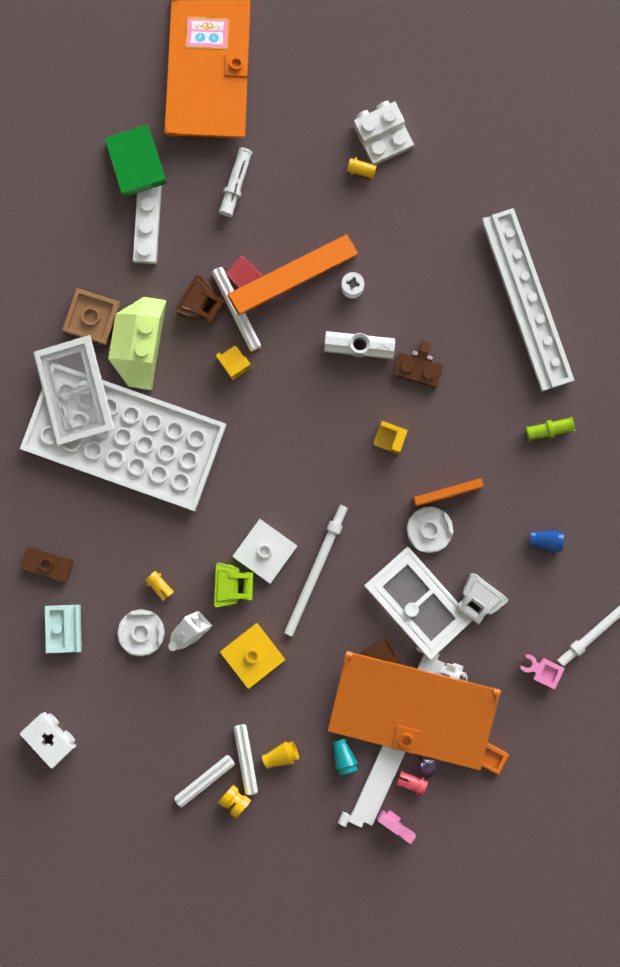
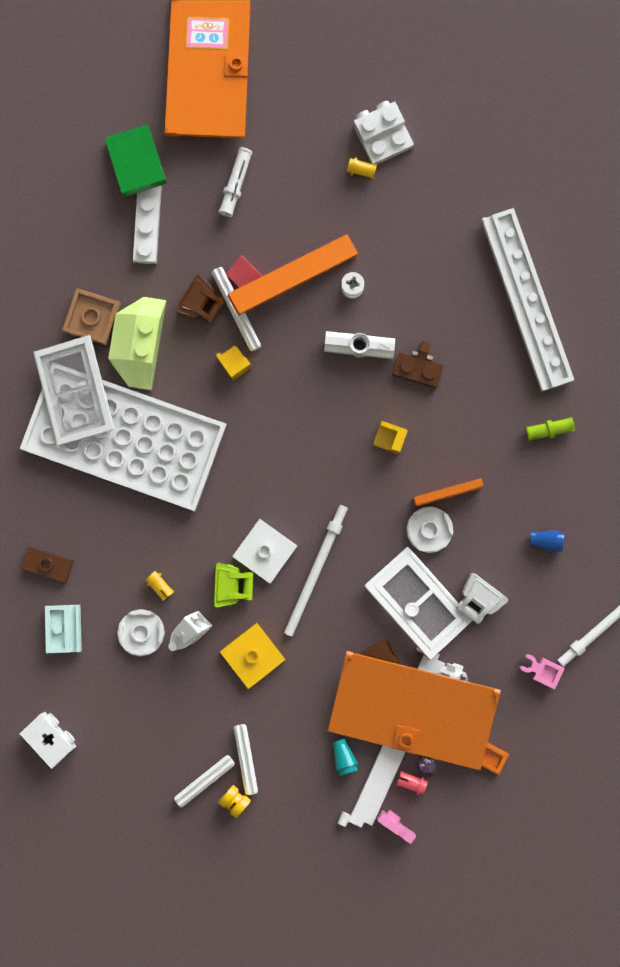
yellow cone [262,741,299,769] -> none

